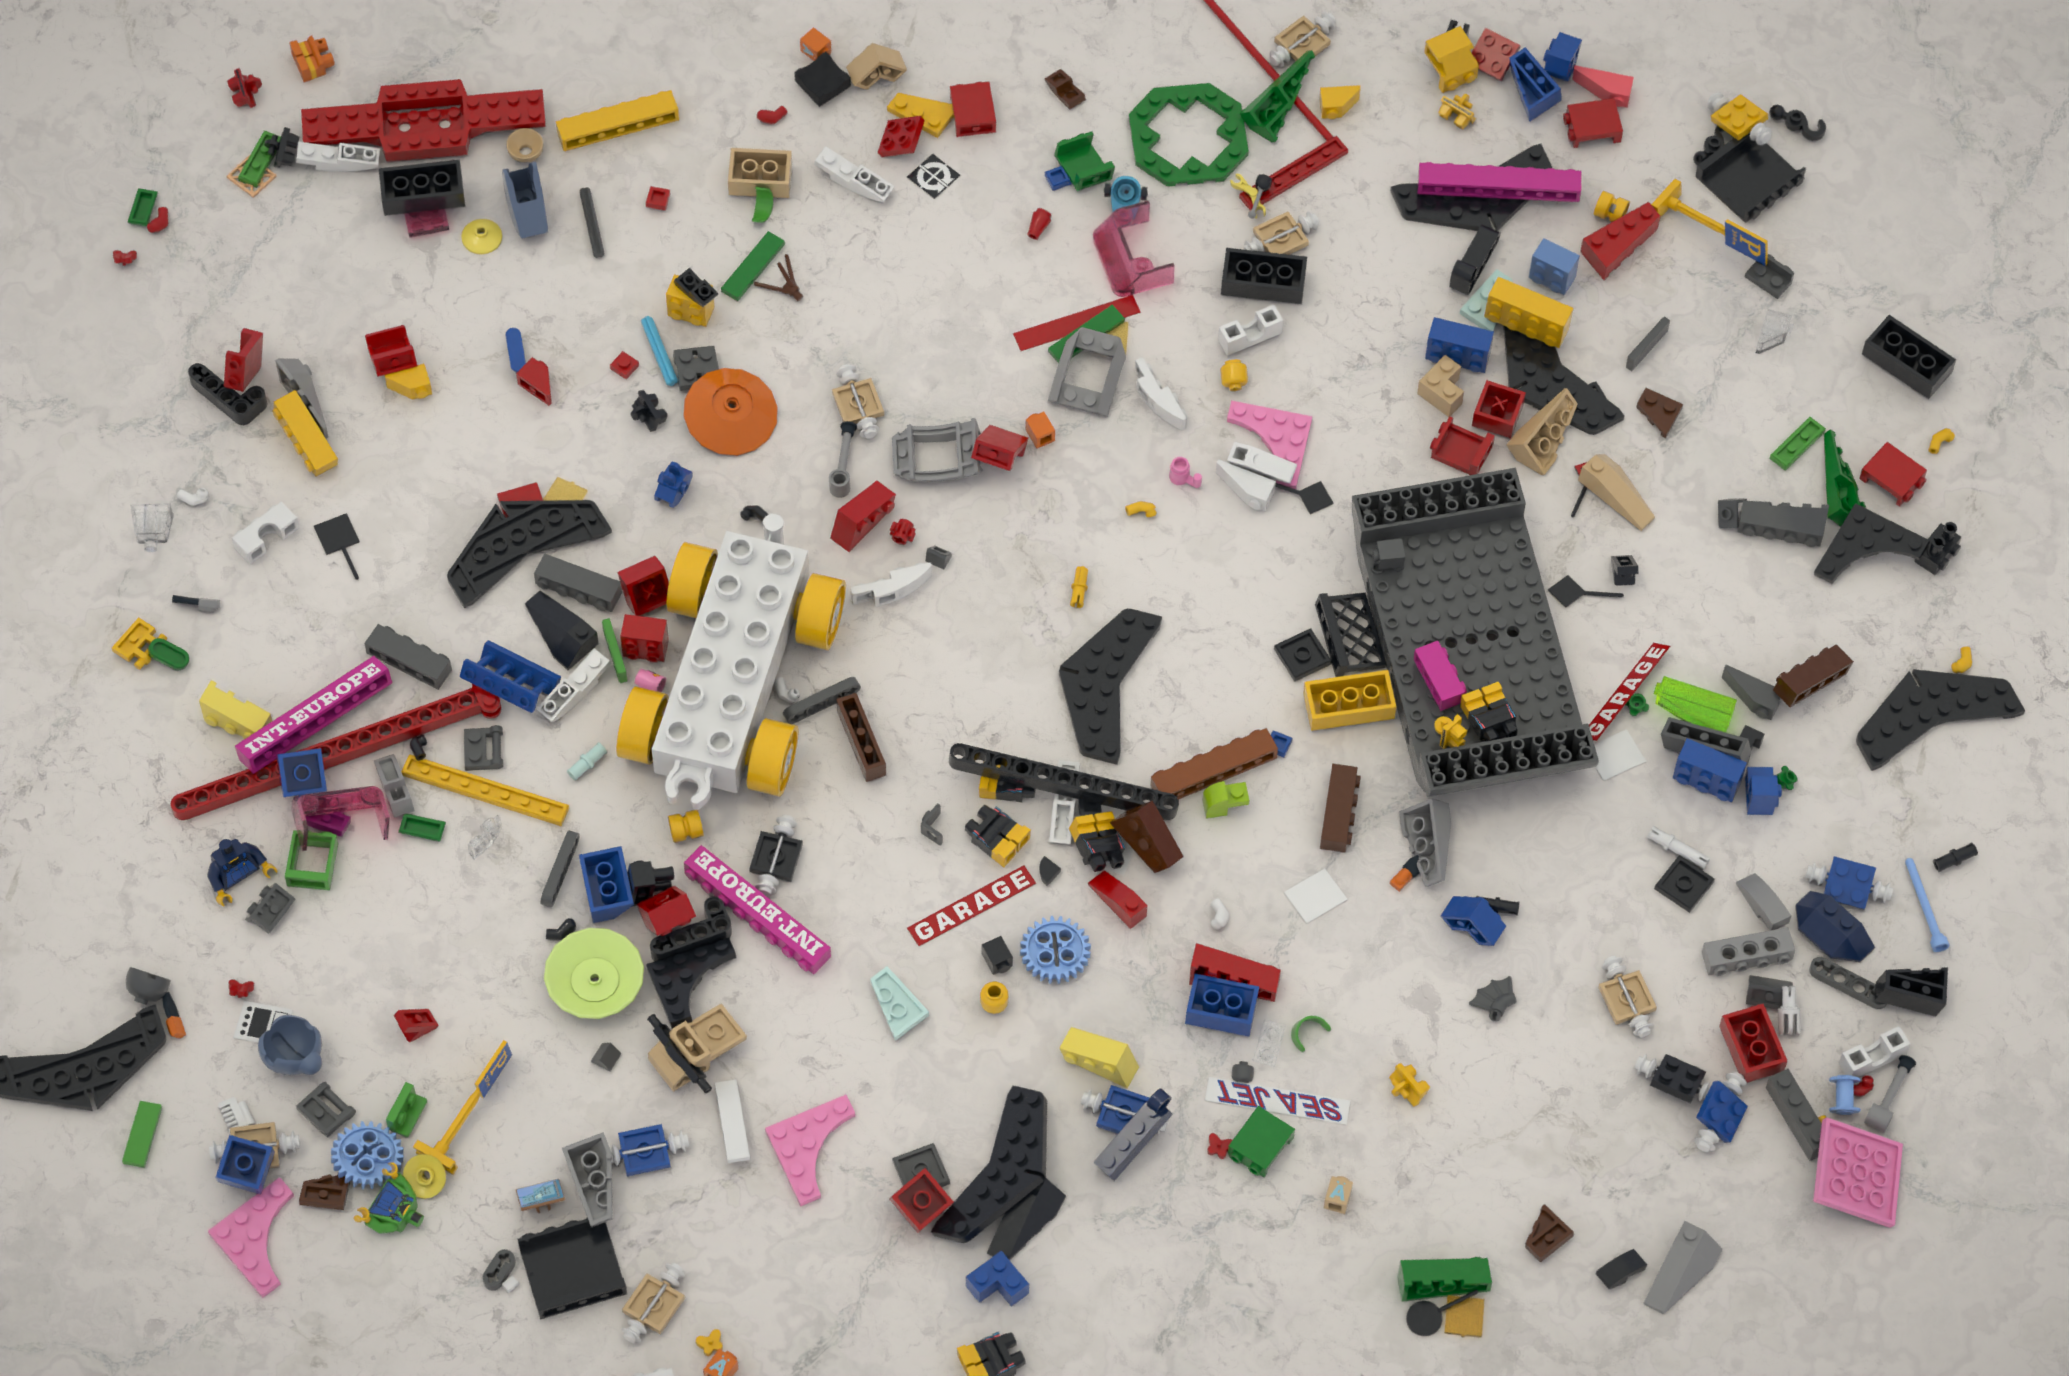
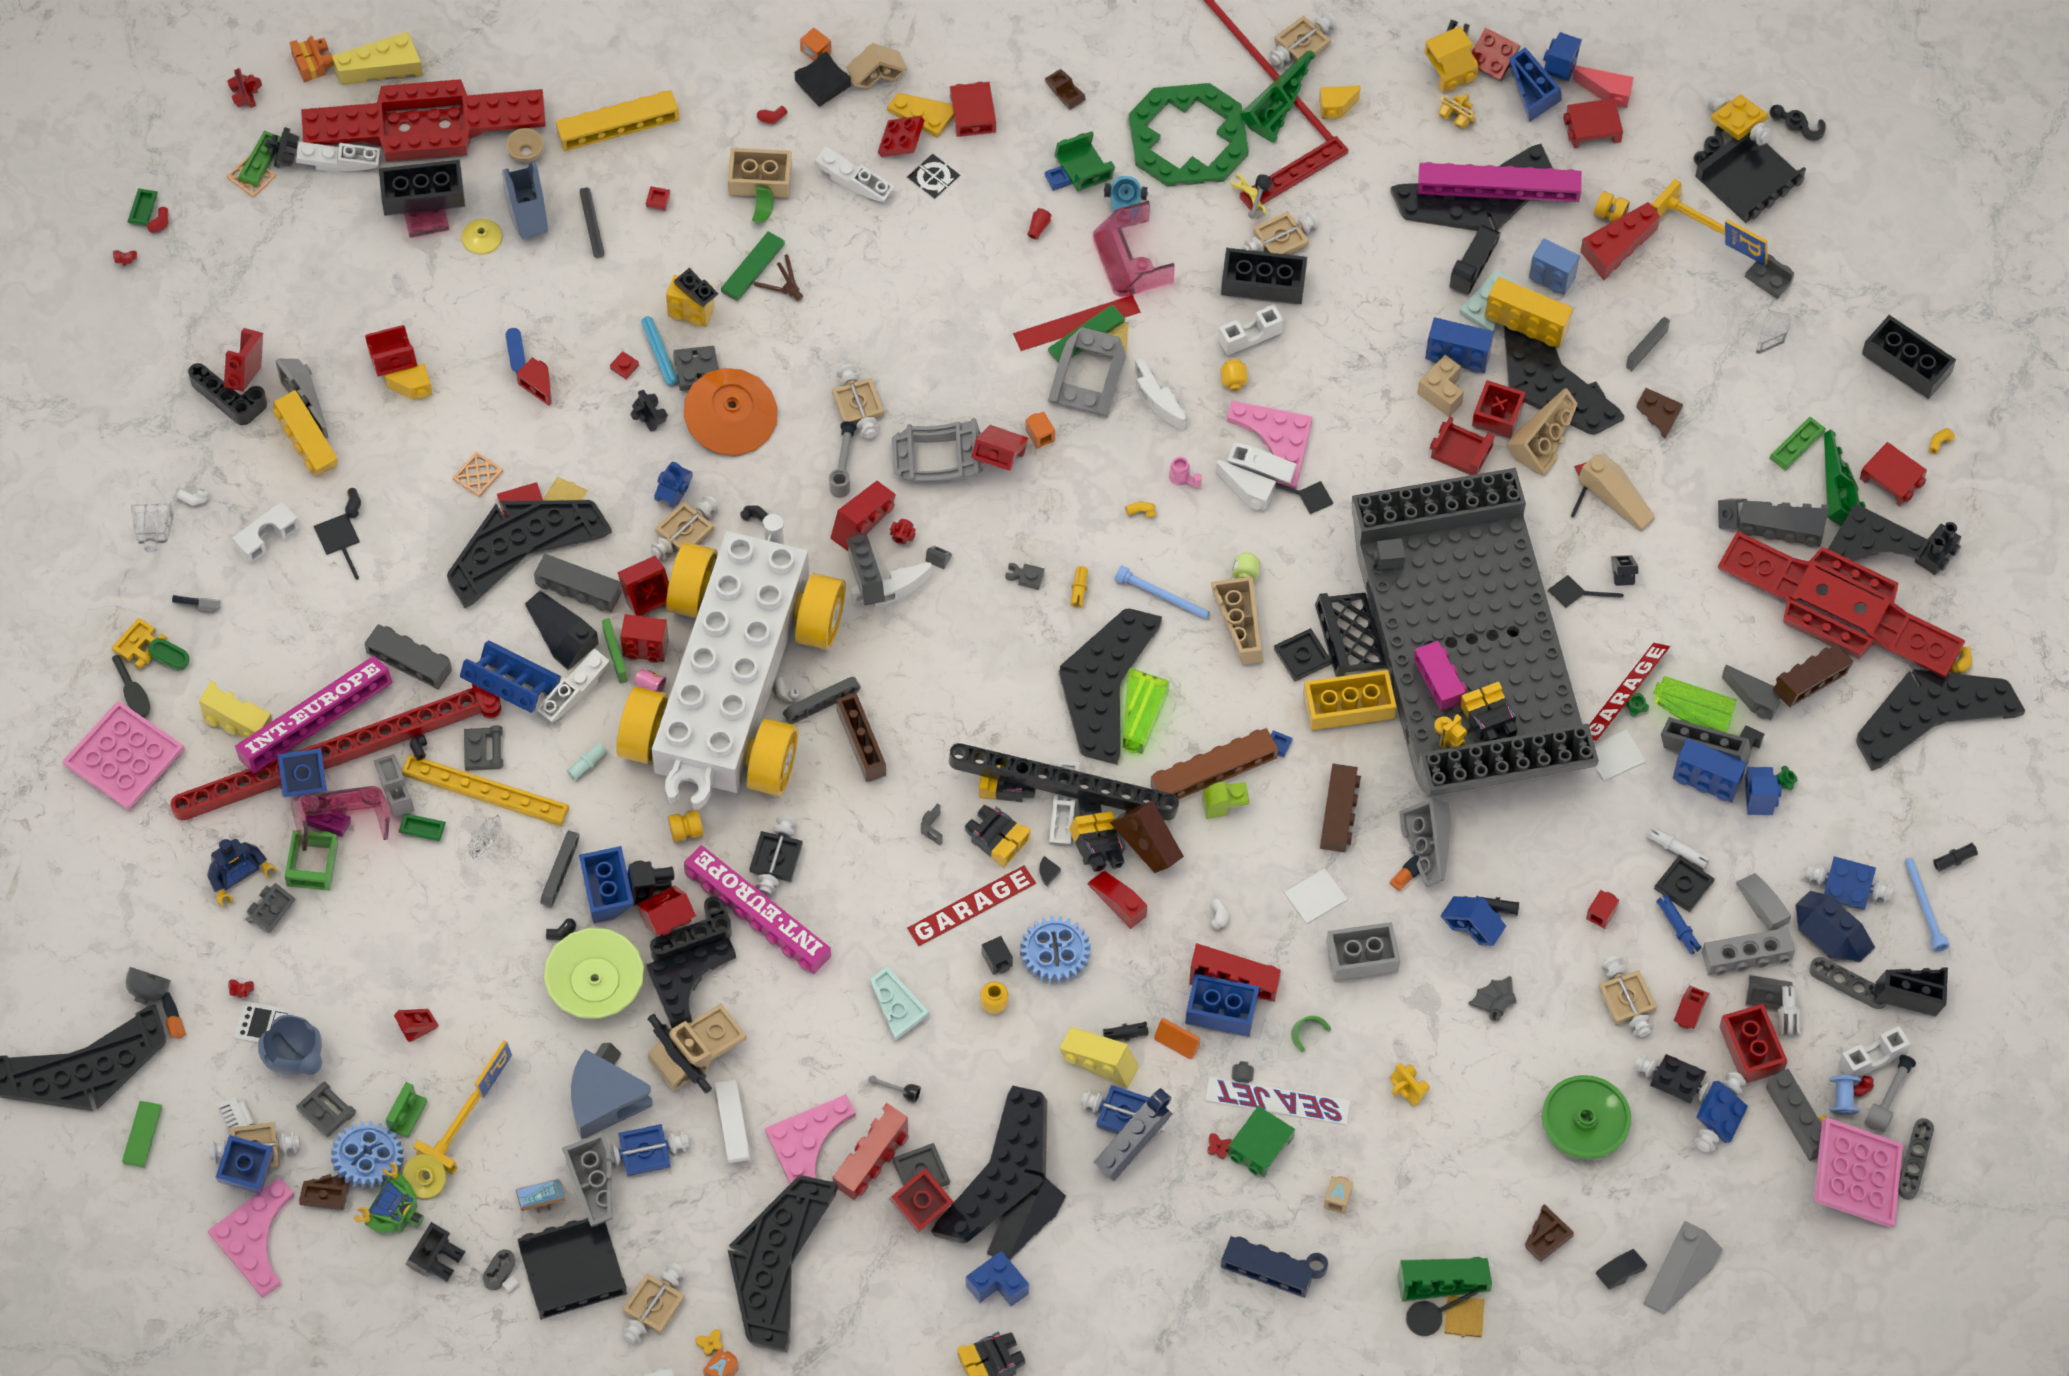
none -> bright pink plate [62,700,185,811]
none -> pearl dark grey piece [112,655,150,717]
none -> light yellow wedge [332,32,423,85]
none -> black arm [345,488,361,518]
none -> black brick [405,1222,466,1282]
none -> light nougat window [452,452,503,497]
none -> sand blue piece [571,1049,653,1139]
none -> tan plate [651,496,718,560]
none -> black wing [728,1176,838,1353]
none -> wedge [832,1102,909,1200]
none -> dark grey brick [846,534,885,606]
none -> hinge [868,1075,921,1103]
none -> dark grey plate [1005,563,1045,590]
none -> black pin [1103,1021,1149,1041]
none -> light blue piece [1115,565,1210,619]
none -> clear neon green slope [1123,668,1170,754]
none -> orange slope [1154,1018,1200,1059]
none -> tan wedge [1211,576,1263,665]
none -> dark blue hinge [1221,1236,1328,1298]
none -> yellowish green head [1232,552,1261,582]
none -> light grey brick [1326,922,1400,981]
none -> bright green dish [1542,1075,1631,1160]
none -> red brick [1586,890,1619,929]
none -> blue pin [1656,895,1702,955]
none -> red slope [1674,985,1710,1029]
none -> red piece [1718,531,1965,679]
none -> dark grey beam [1898,1118,1934,1200]

